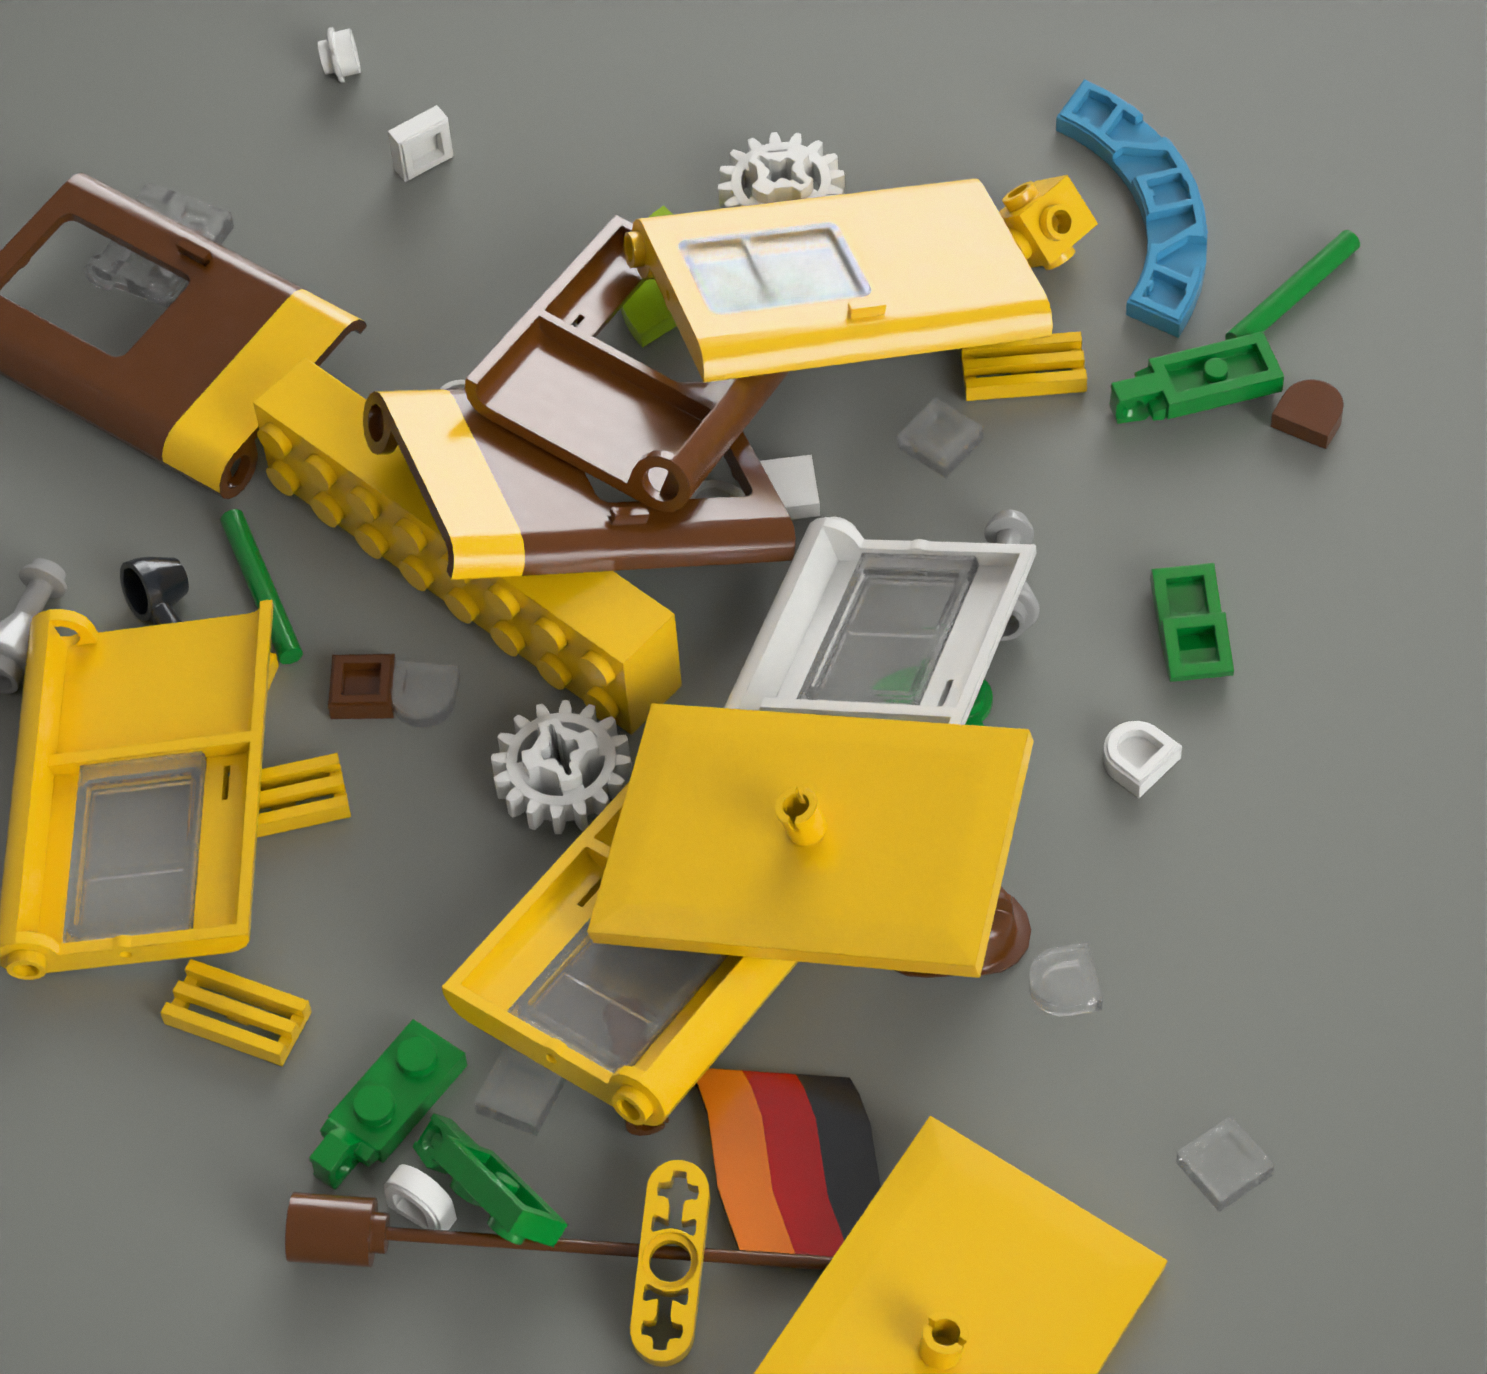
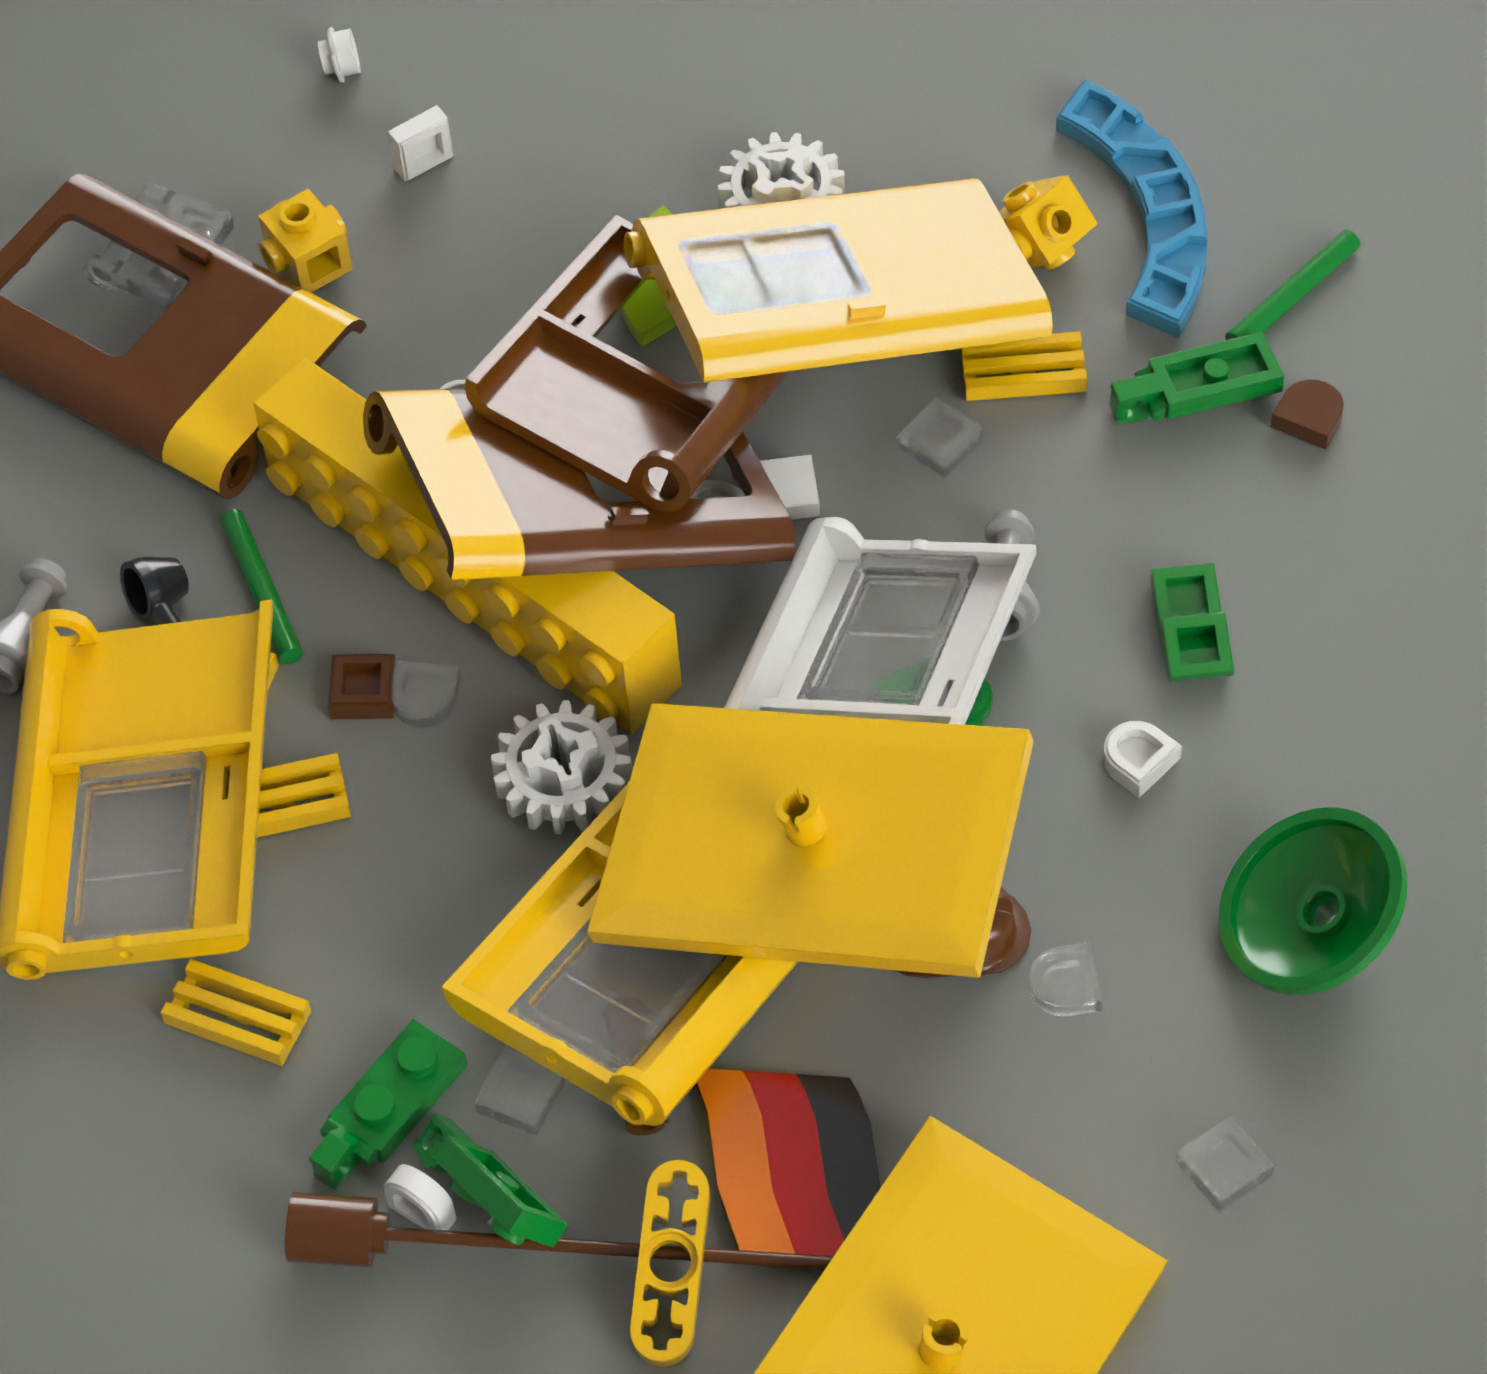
none -> yellow brick [258,188,353,293]
none -> green dish [1218,807,1408,995]

